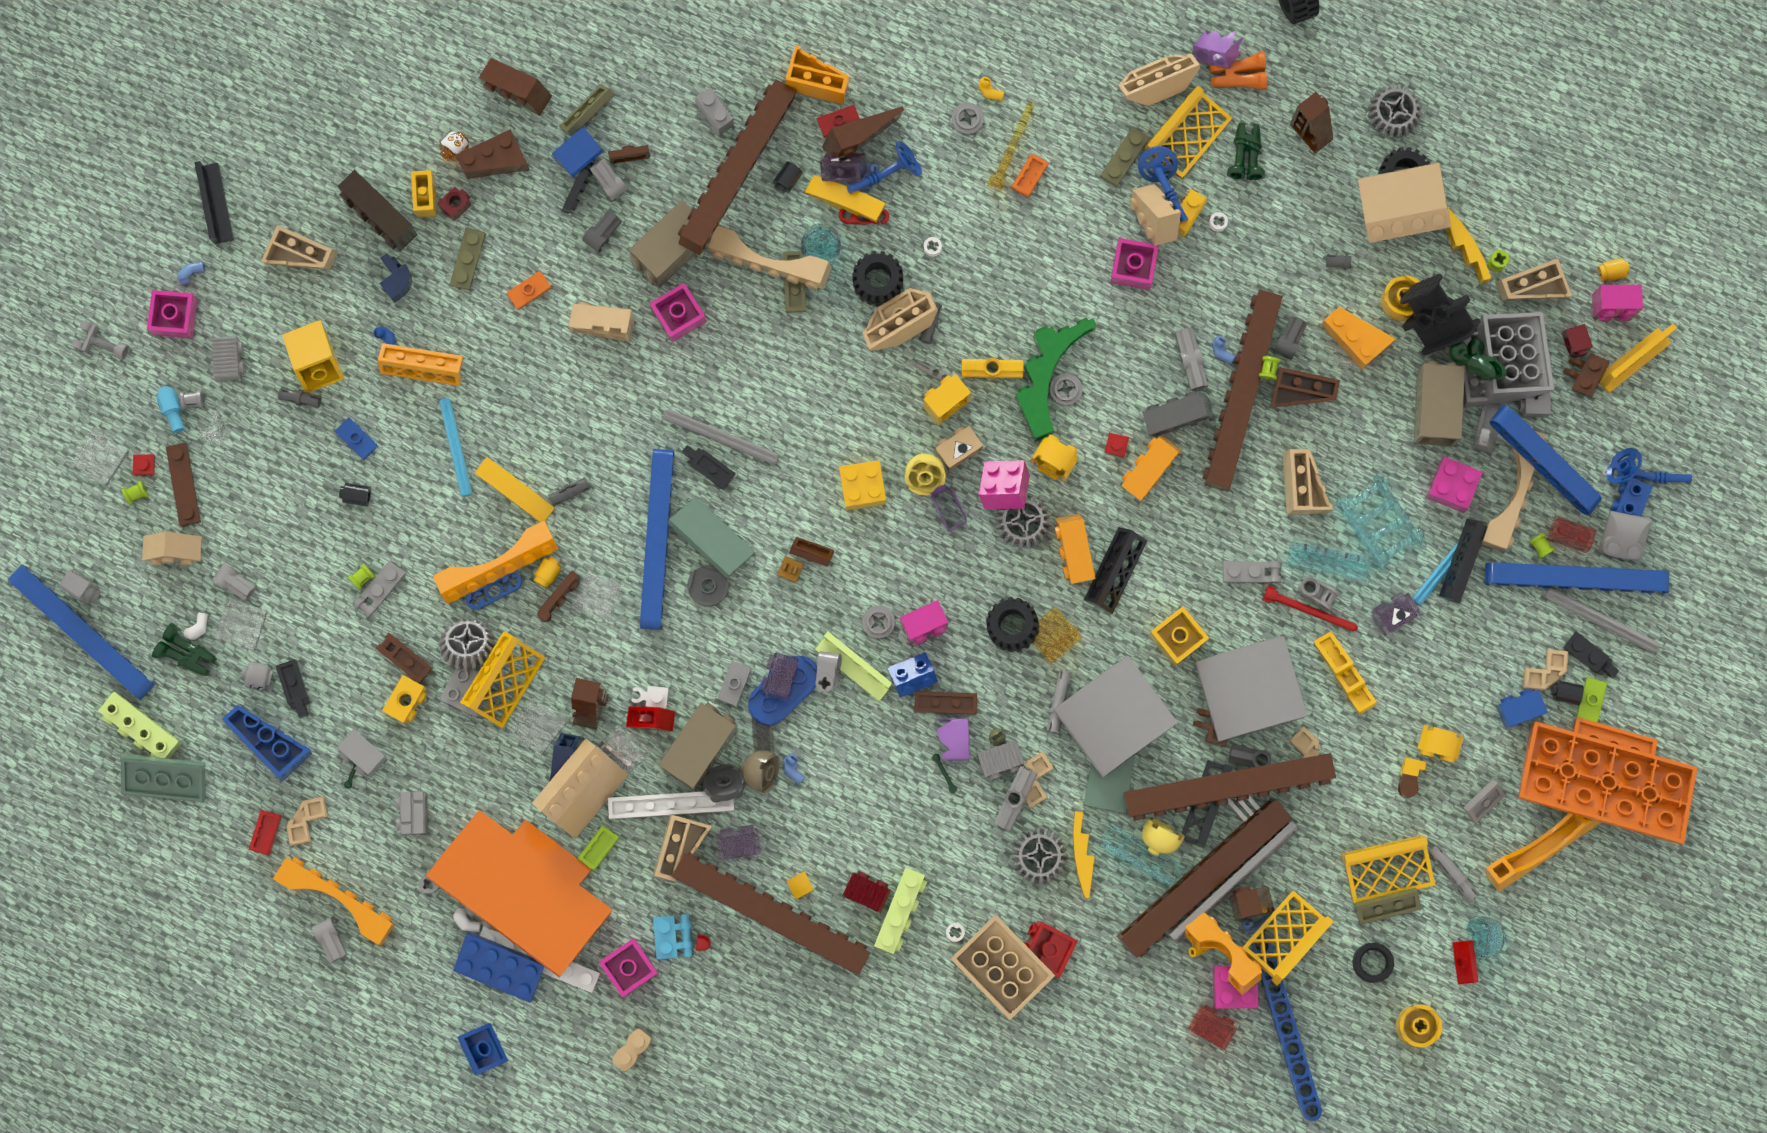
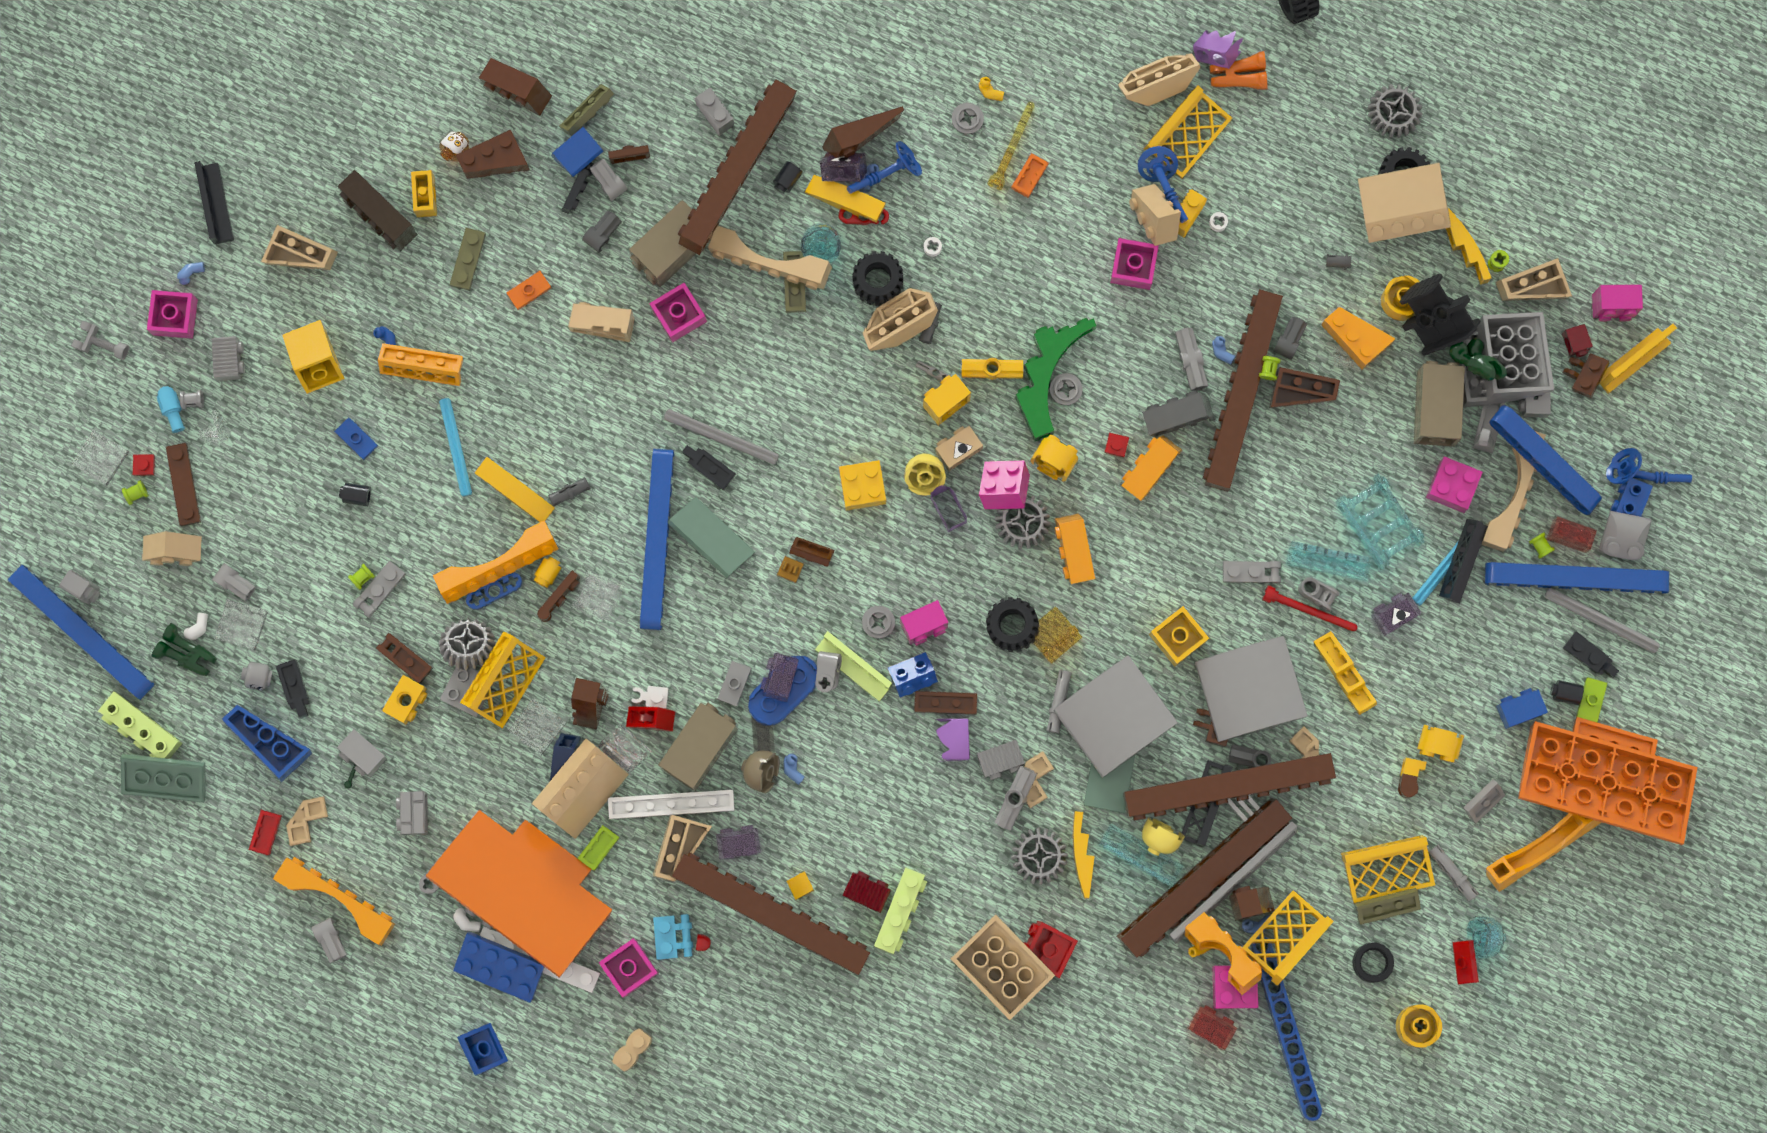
dark grey pin [278,387,322,408] -> none
dark blue brick [379,253,412,303] -> none
dark red brick [438,187,471,221] -> none
dark grey plate [687,565,729,607] -> none
dark grey plate [703,765,745,803] -> none
light orange wedge [785,45,849,105] -> none
red plate [817,105,860,138] -> none
dark green hinge [932,754,957,793] -> none
white bush [946,923,965,942] -> none
olive hinge [989,729,1006,745] -> none
black fence [1084,527,1147,614] -> none
olive plate [1100,127,1150,187] -> none
dark green piece [1227,123,1265,180] -> none
tan wedge [1283,449,1334,515] -> none
reddish brown wedge [1290,92,1333,154] -> none
tan tile [1523,649,1568,691] -> none
yellow brick [1598,258,1630,282] -> none

